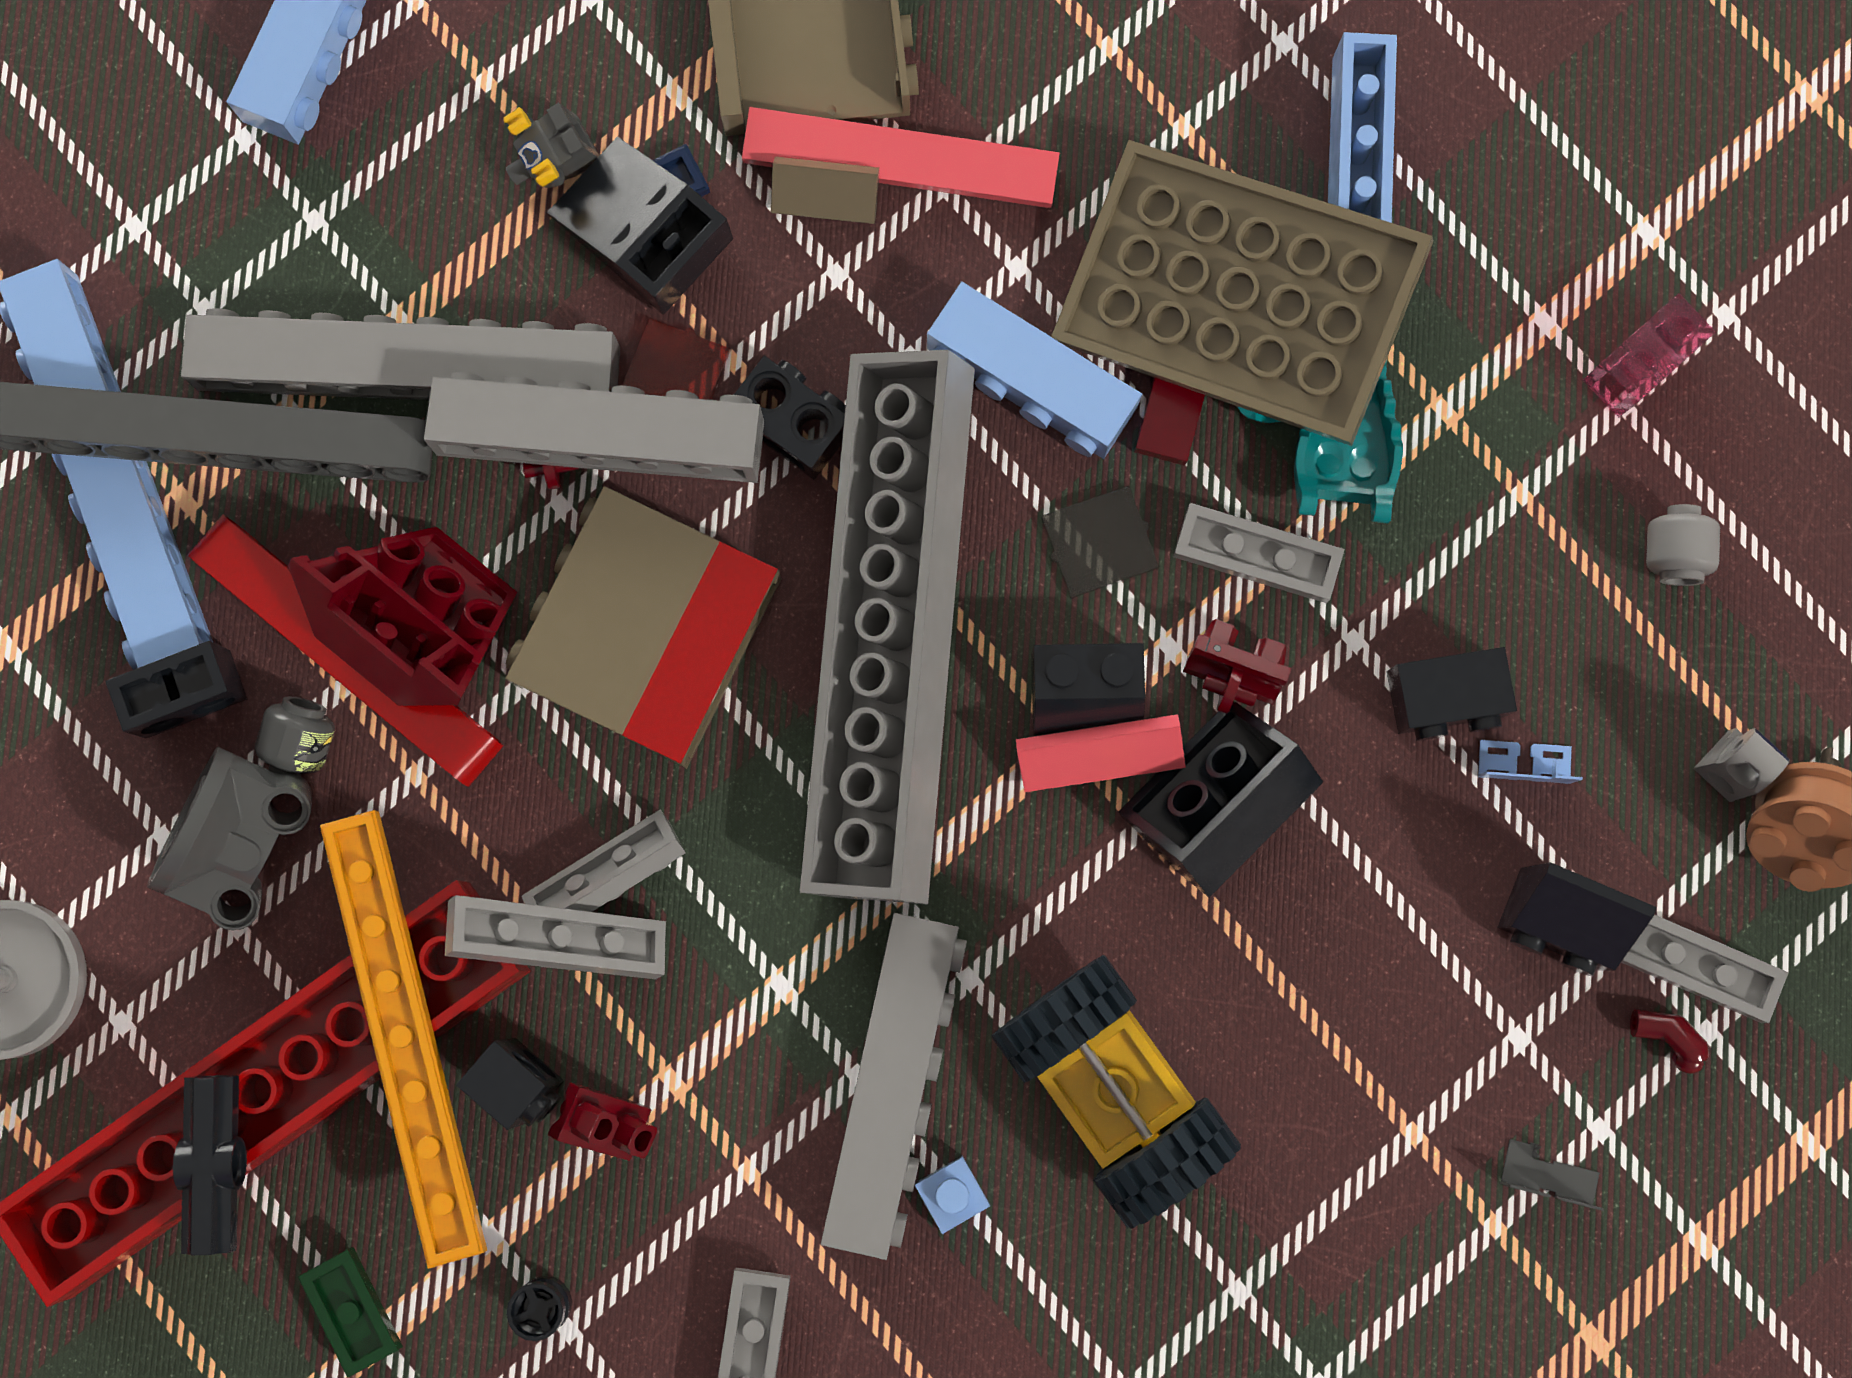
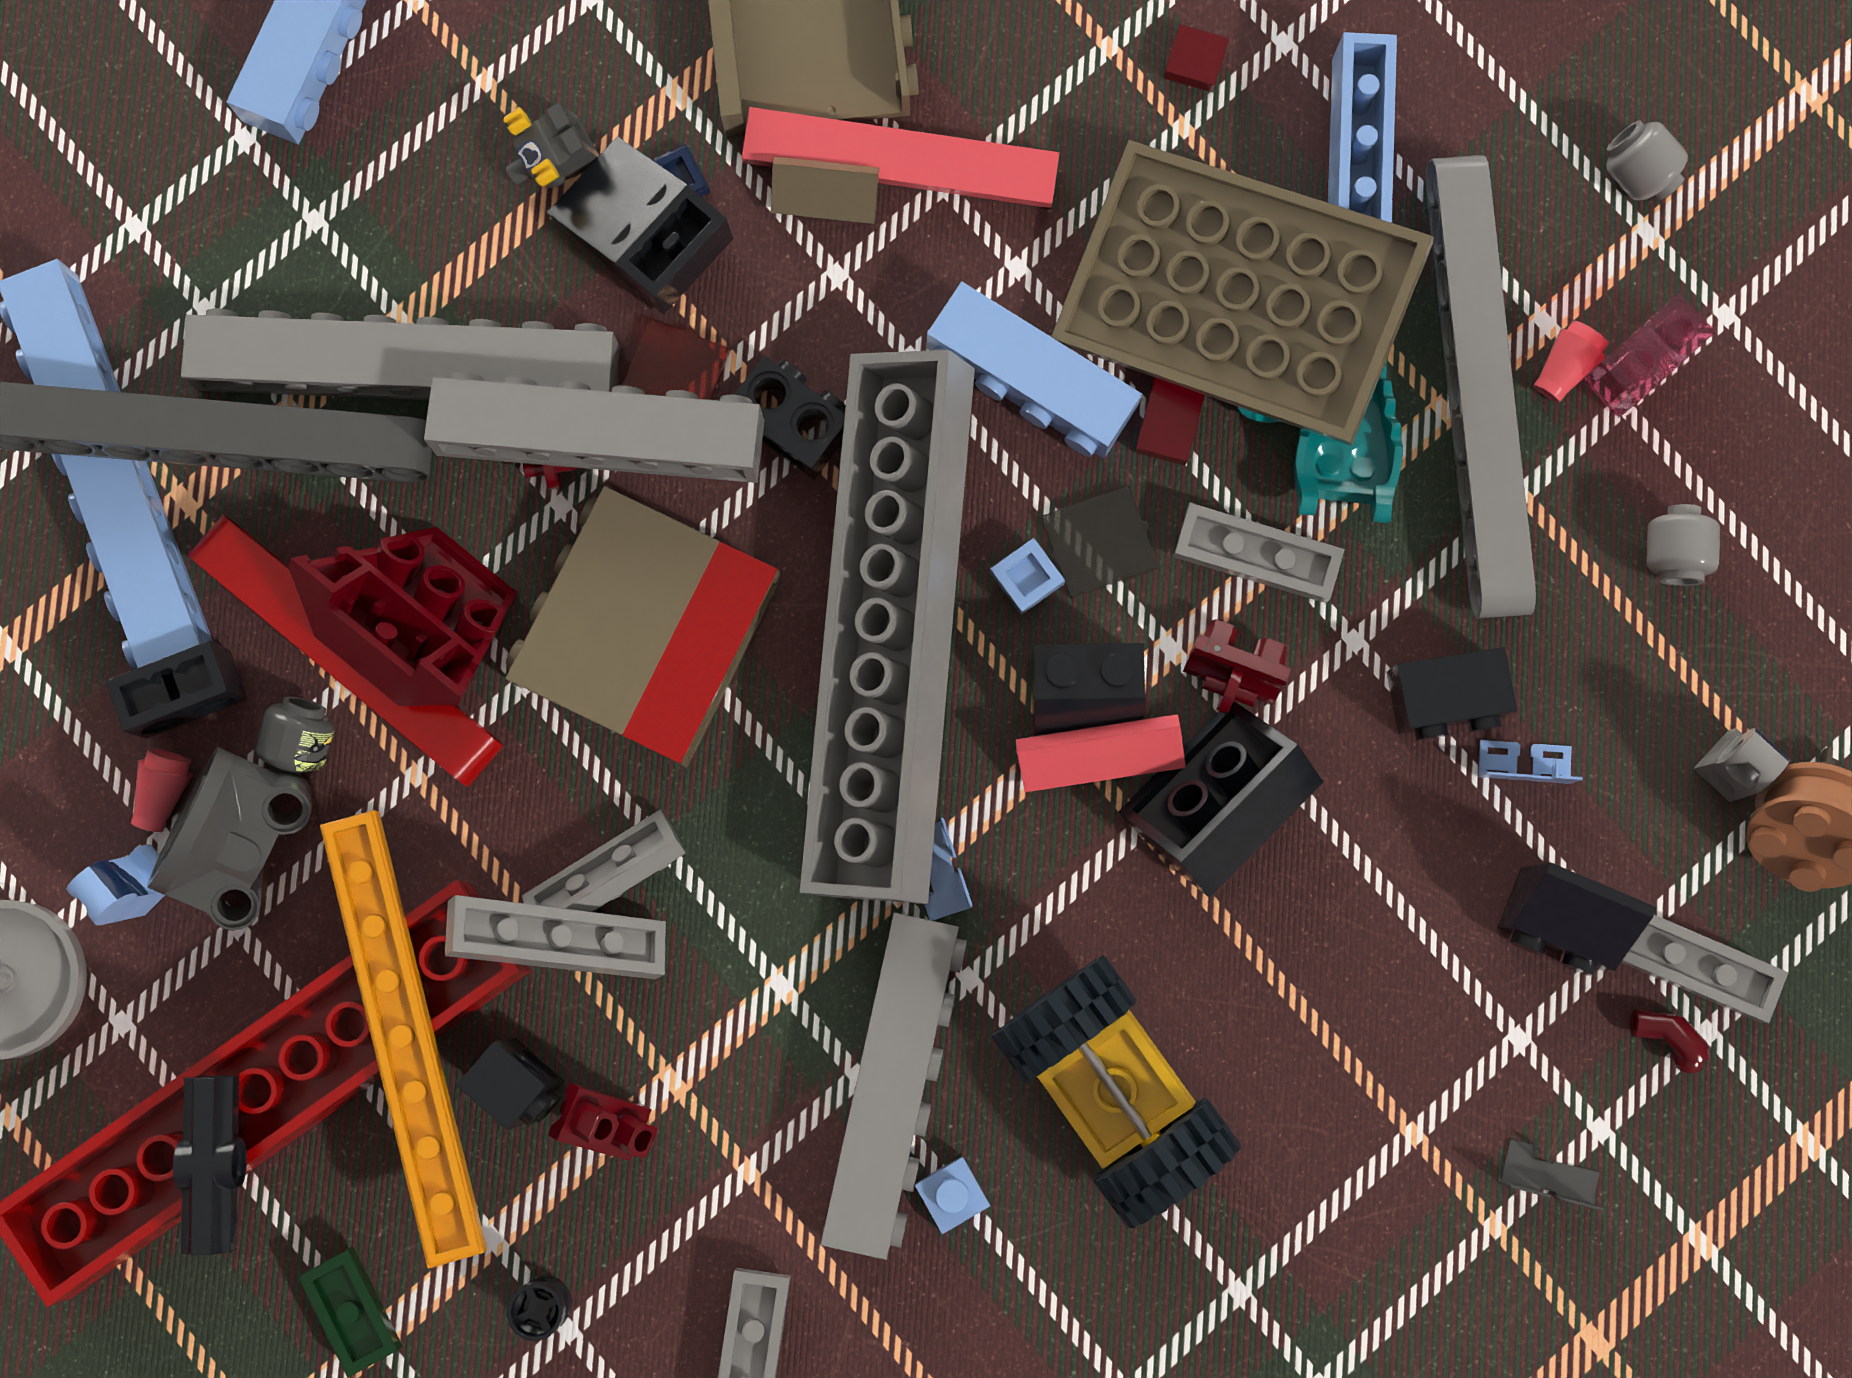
none -> light blue leg [66,844,165,925]
none -> coral cone [131,748,193,832]
none -> light blue piece [924,818,973,921]
none -> light blue plate [990,538,1065,615]
none -> dark red tile [1163,24,1229,93]
none -> light grey beam [1426,155,1536,619]
none -> coral cone [1533,321,1609,403]
none -> light grey head [1606,120,1688,201]

